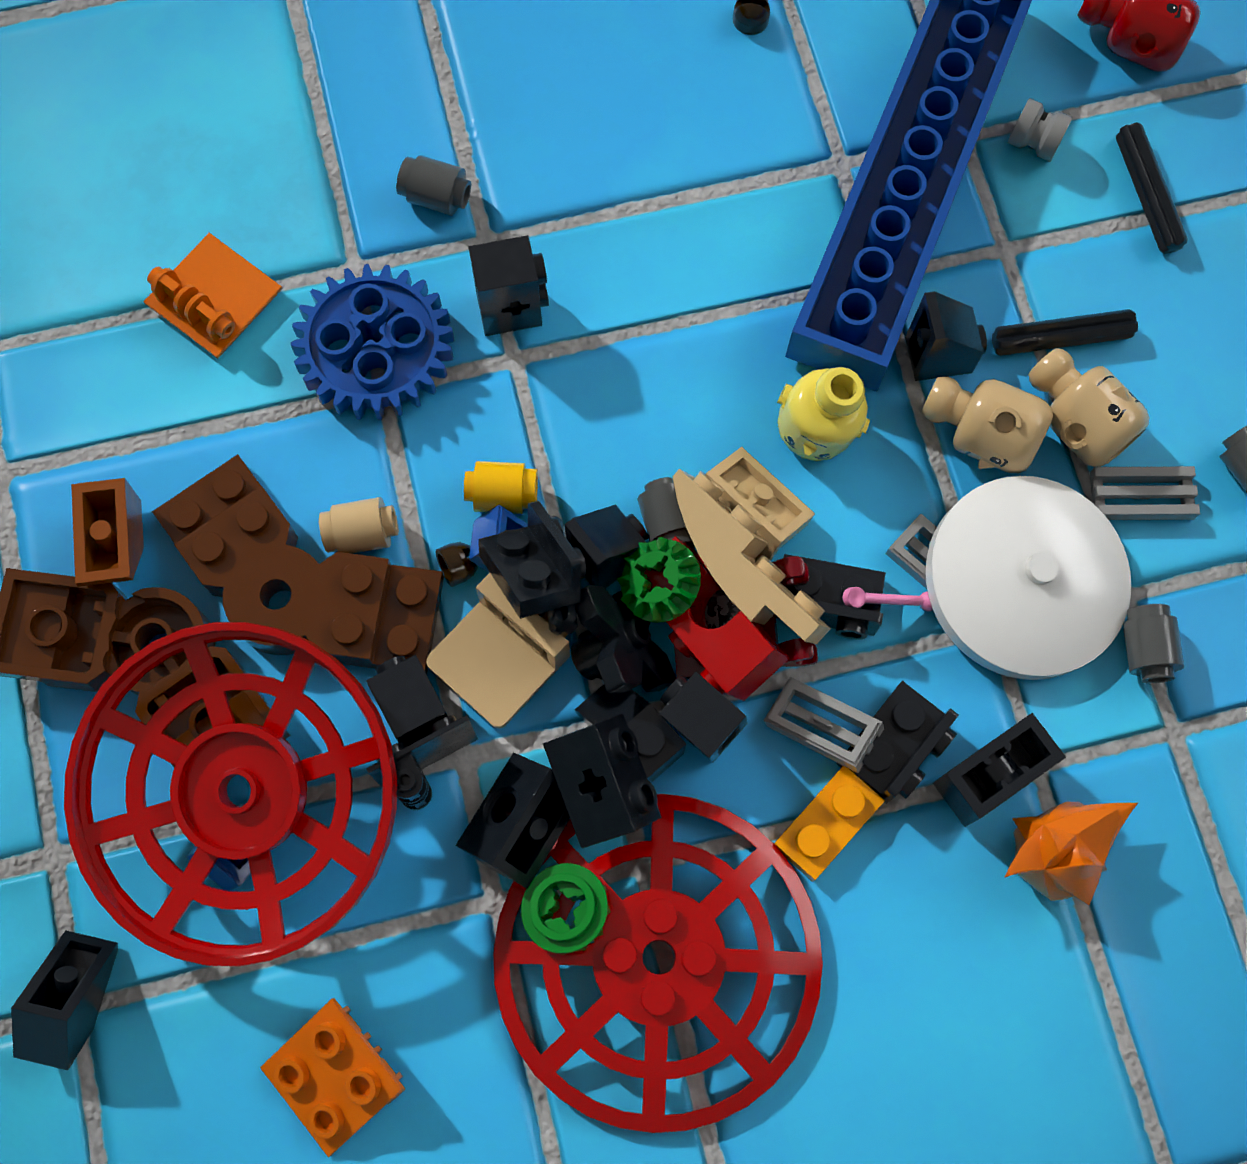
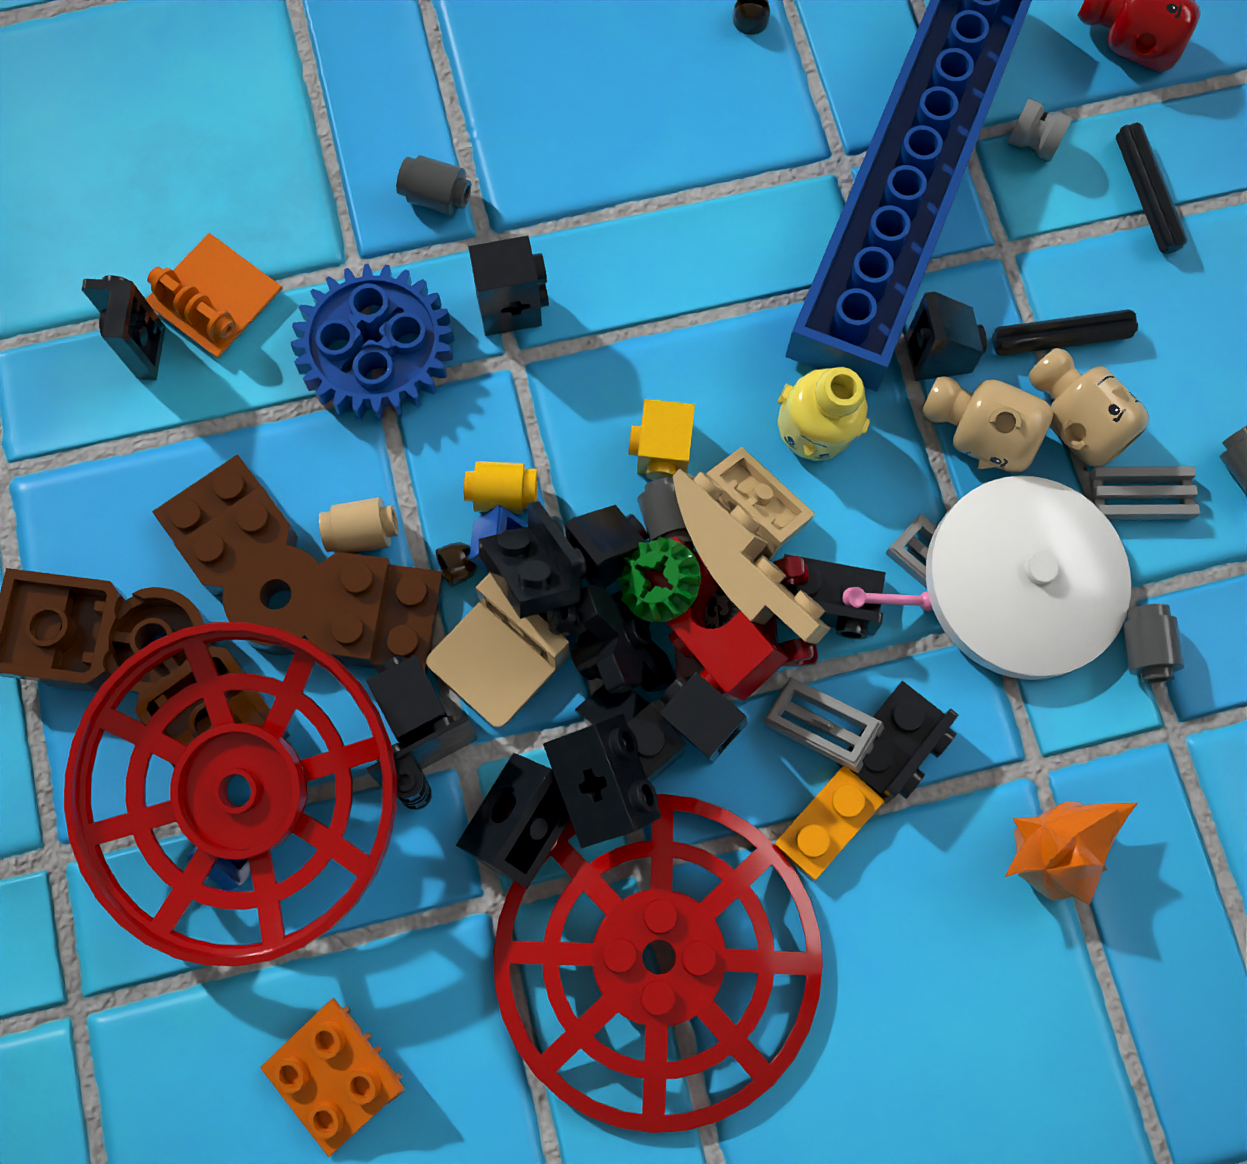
black slope [11,930,118,1070] -> none
dark orange slope [71,478,144,587] -> none
green gear [521,863,611,955] -> none
black brick [933,713,1066,827] -> none
none -> black bracket [81,275,166,380]
none -> yellow brick [628,399,695,480]

